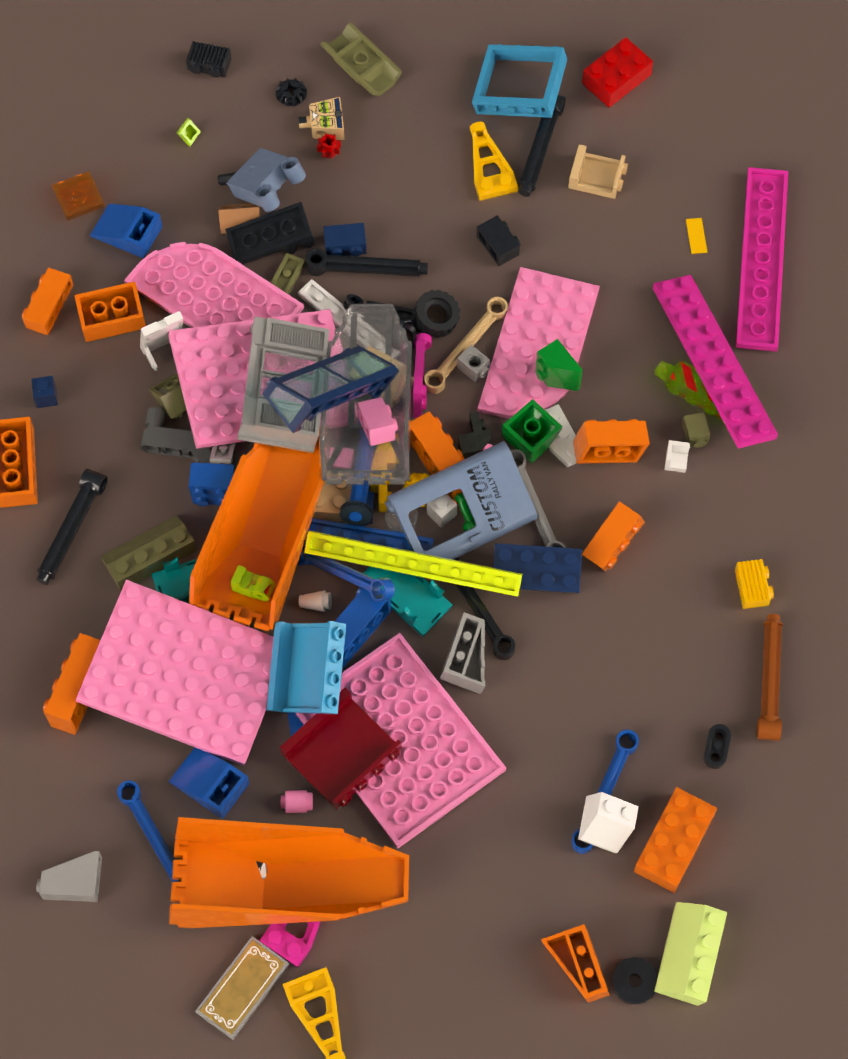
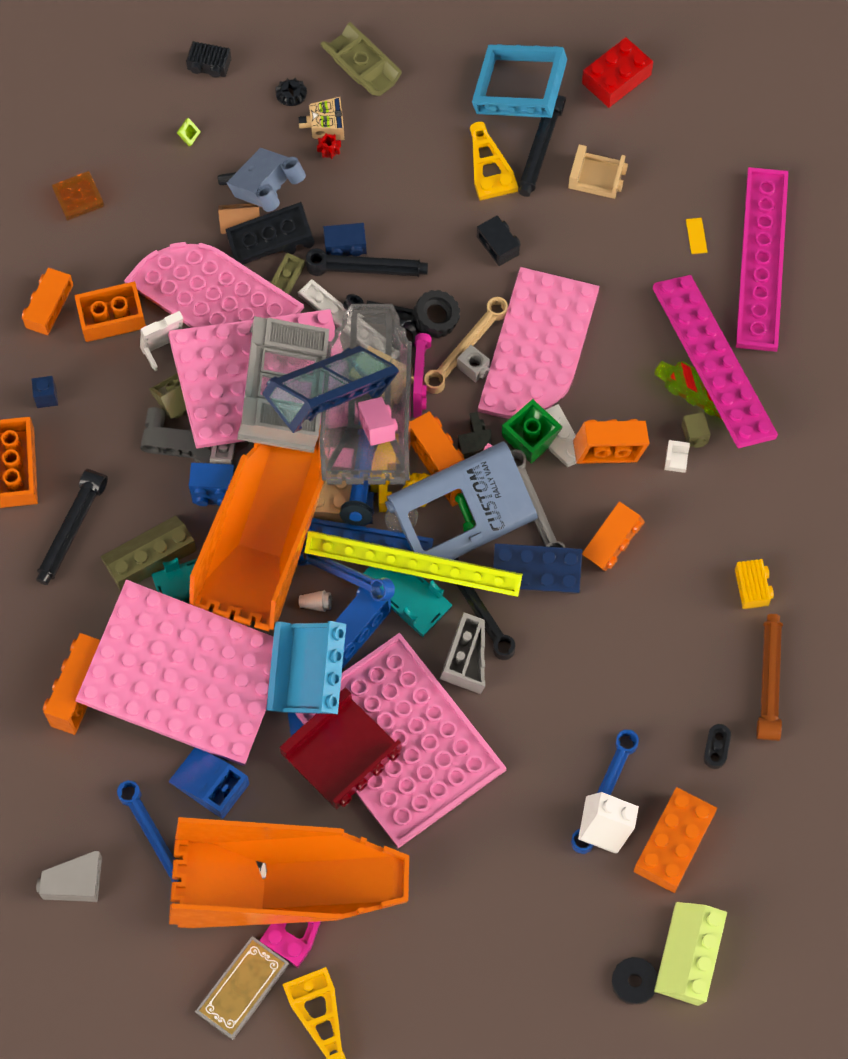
blue slope [90,203,163,259] -> none
lime leg [231,565,276,601] -> none
bright pink brick [281,790,313,813] -> none
white brick [427,494,457,528] -> none
green slope [535,339,583,391] -> none
orange wedge [540,924,610,1003] -> none

